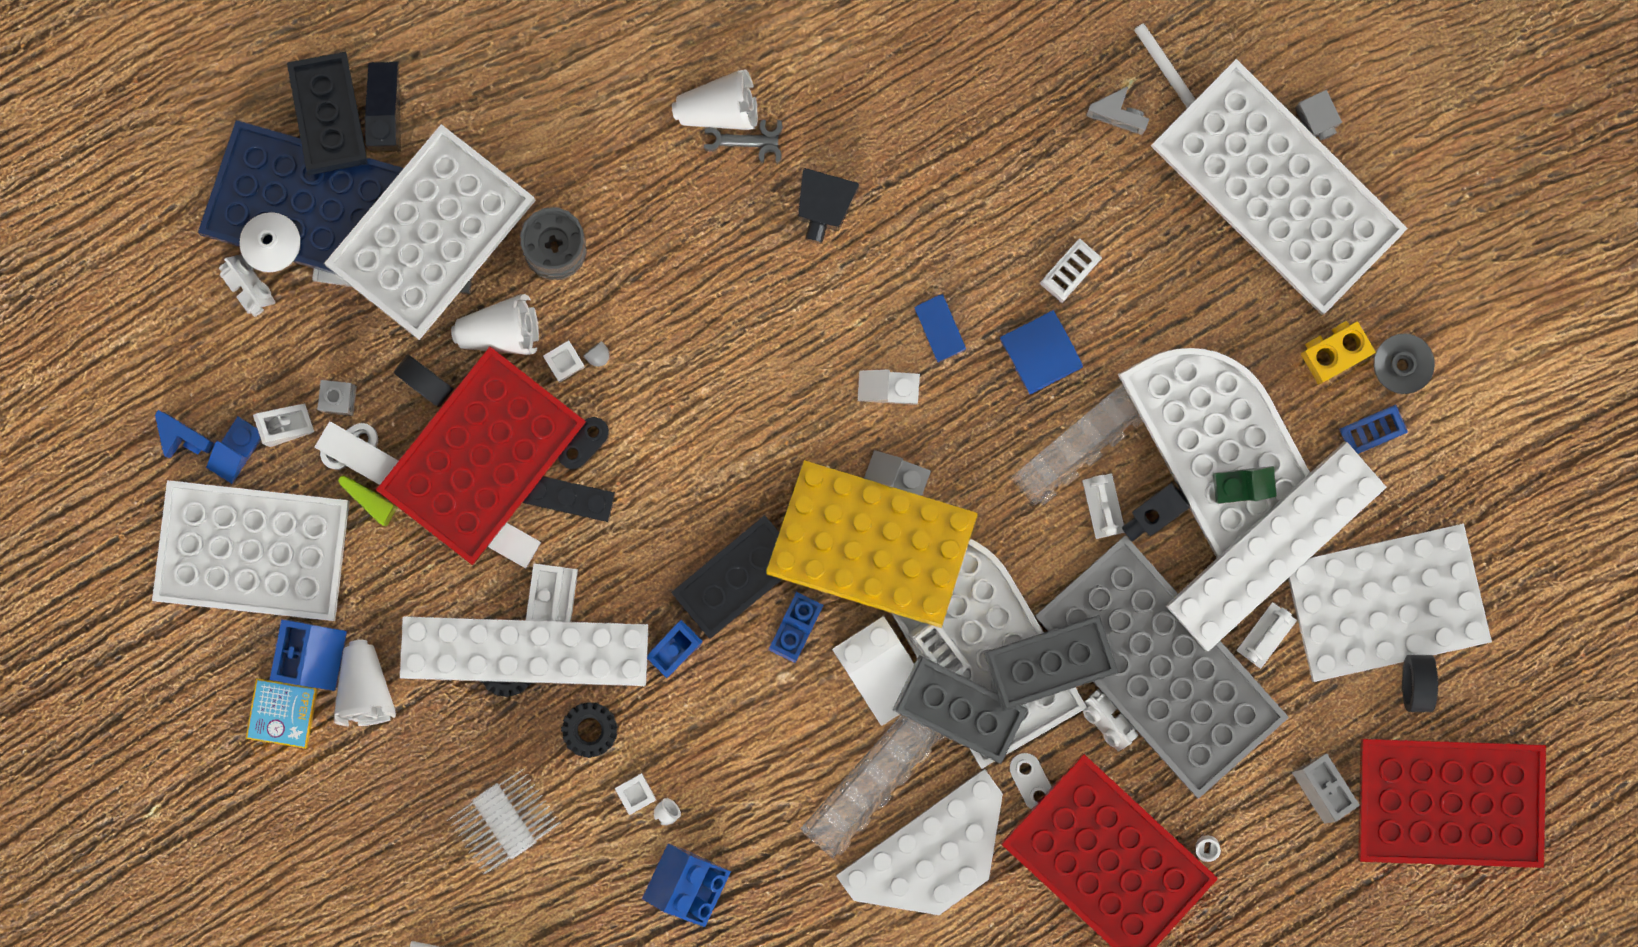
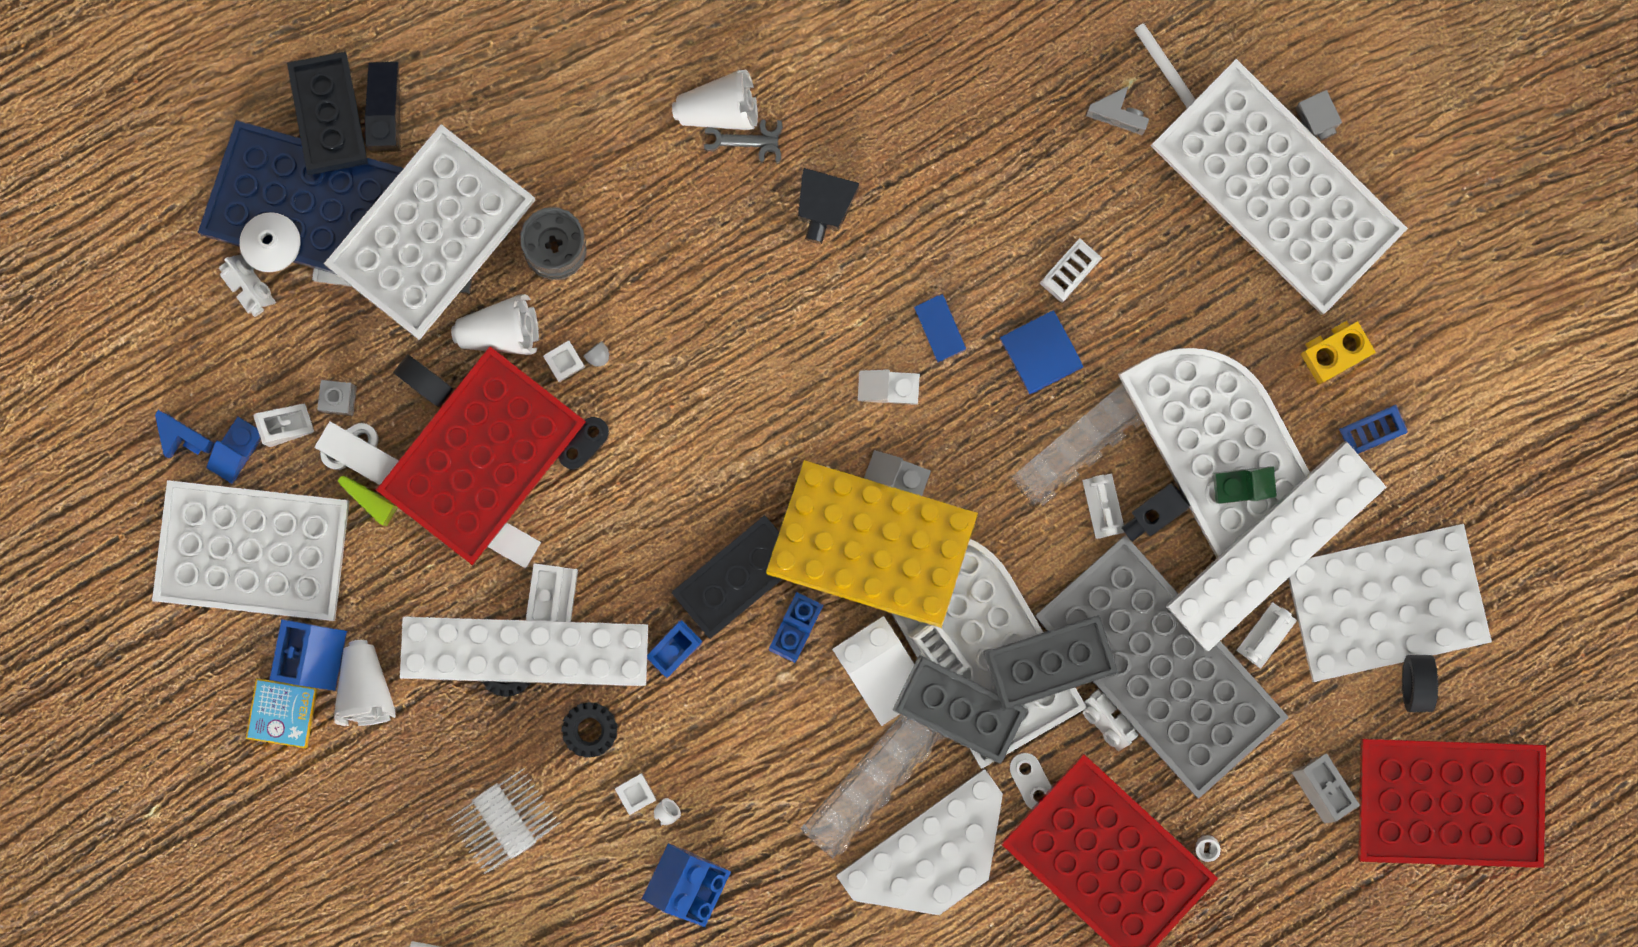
black plate [523,476,615,523] -> none
dark grey dish [1374,334,1435,394] -> none

